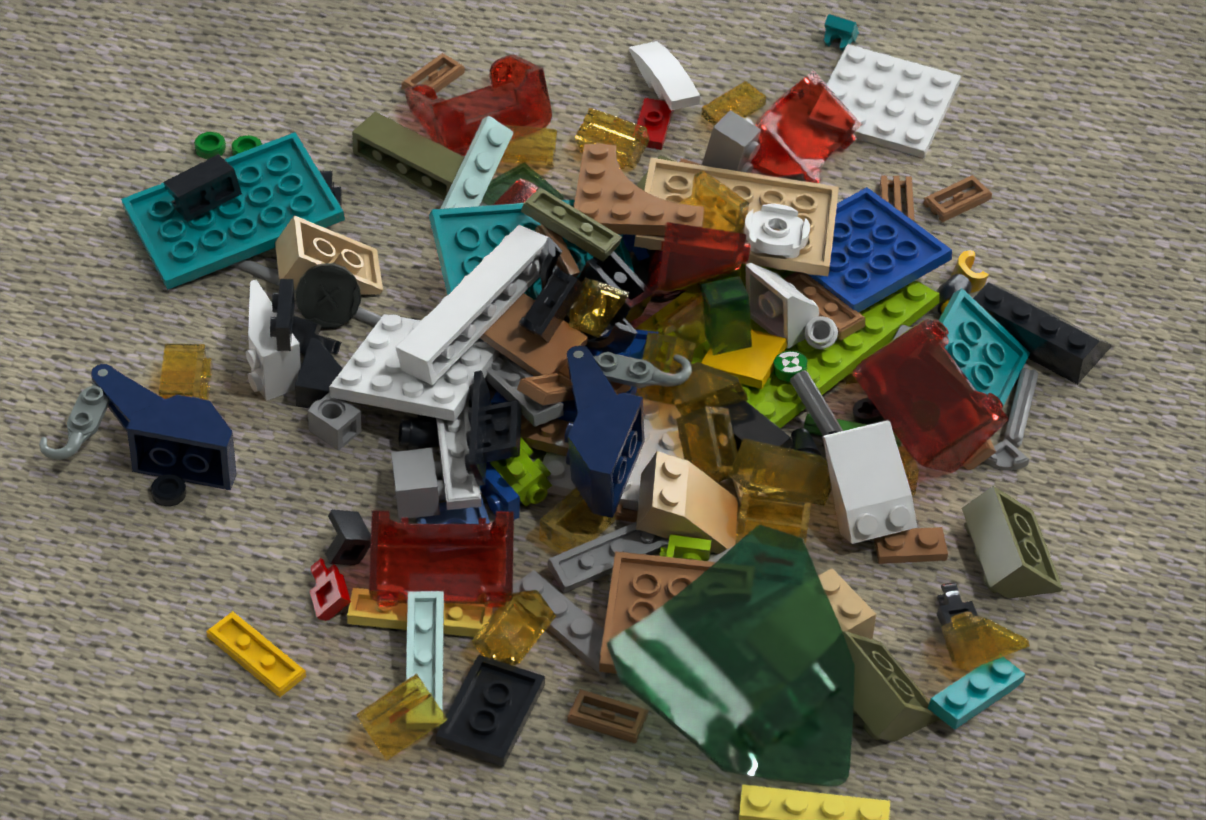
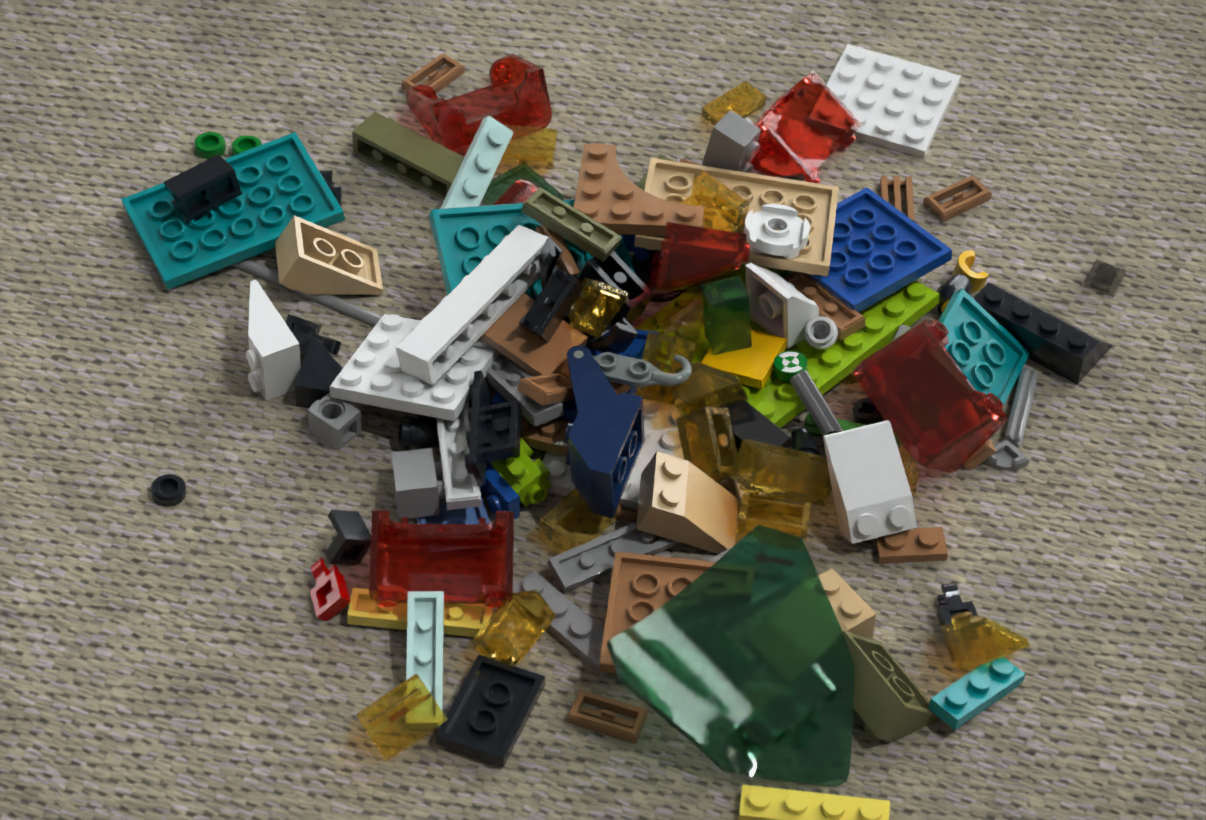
dark blue slope [39,364,237,490] -> none
clear yellow brick [159,344,212,400] -> none
yellow tile [206,611,306,697] -> none
black plate [270,279,295,351] -> none
pearl dark grey tile [296,263,361,329] -> none
clear yellow brick [575,108,650,169] -> none
white slope [629,41,700,111] -> none
red plate [632,98,674,150] -> none
lime bracket [660,534,711,561] -> none
teal tile [824,14,859,51] -> none
olive slope [961,486,1063,599] -> none
none -> clear smoke plate [1084,259,1126,297]

